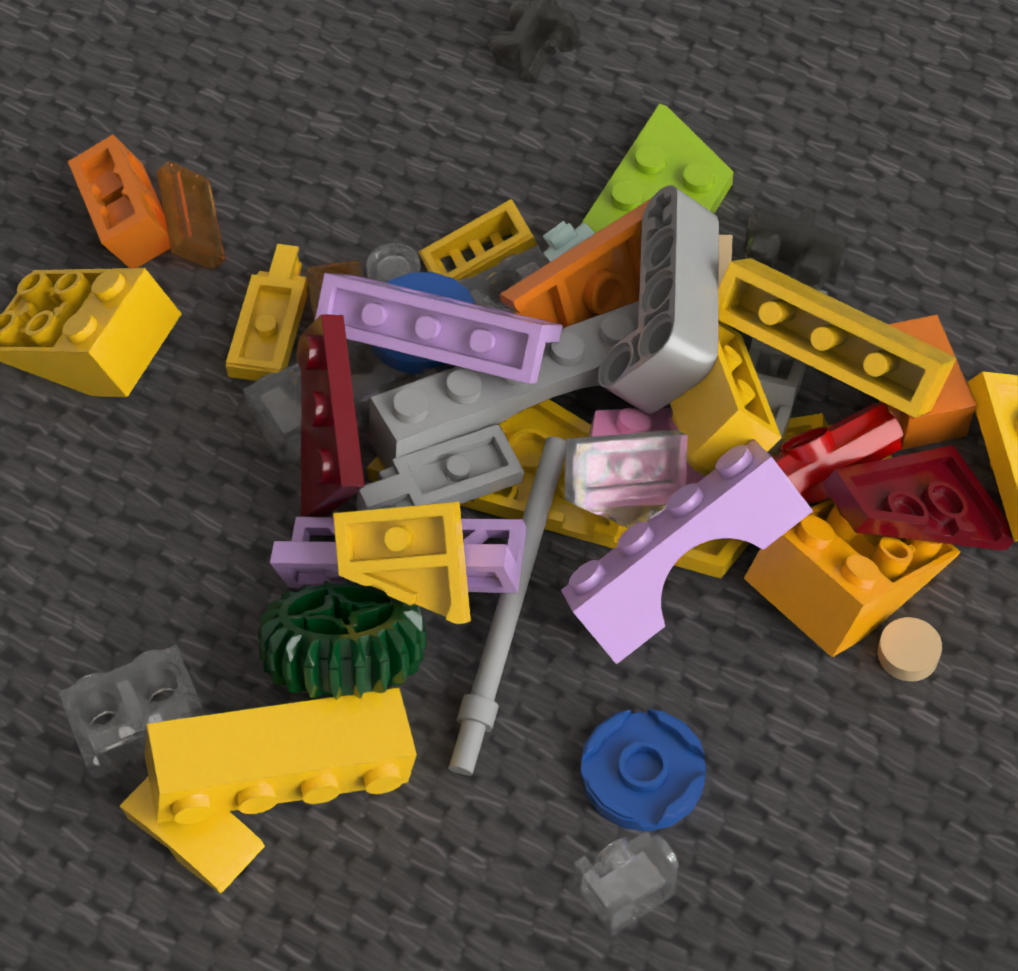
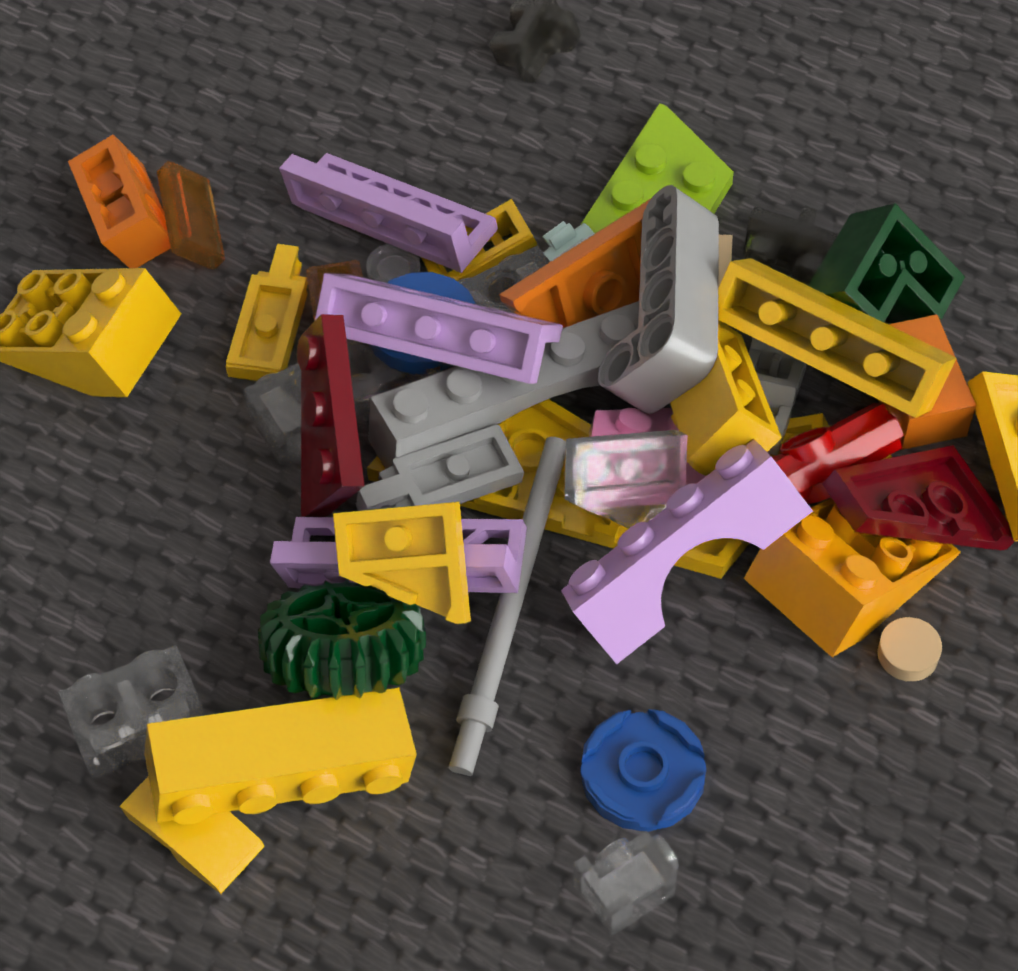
none -> lavender fence [279,153,498,273]
none -> dark green brick [808,203,965,323]

